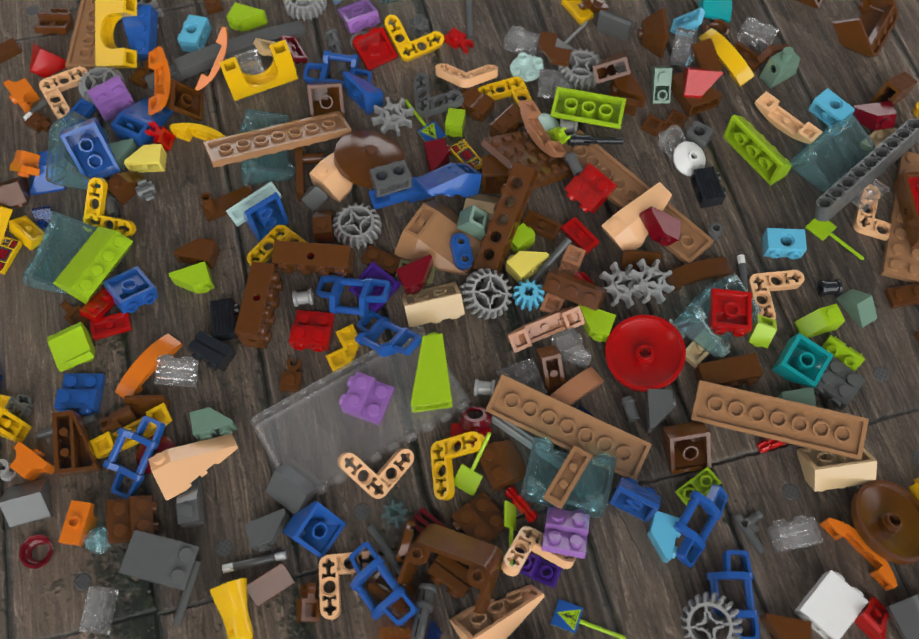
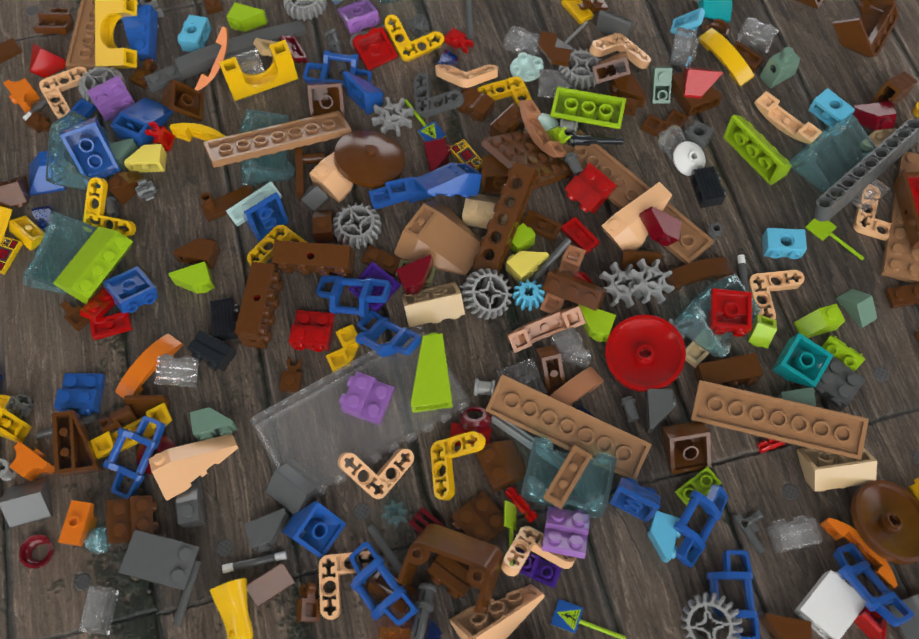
orange brick [9,150,40,178] -> none
lime slope [47,322,96,373] -> none
orange slope [148,46,171,116] -> none
light grey bush [292,288,314,307] -> none
dark grey brick [369,160,412,198] -> none
reddish brown tile [394,519,415,563] -> none
lime brick [445,108,466,137] -> none
blue plate [449,233,473,271] -> none
lime piece [454,432,491,496] -> none
sand green slope [456,205,490,240] -> none
reddish brown slope [637,8,669,58] -> none
reddish brown slope [691,38,723,71] -> none
reddish brown plate [757,44,790,63] -> none
black bush [817,279,843,297] -> none
none -> clear blue slope [437,49,458,65]
none -> light nougat beam [589,33,651,69]
none -> blue bar [833,543,915,627]

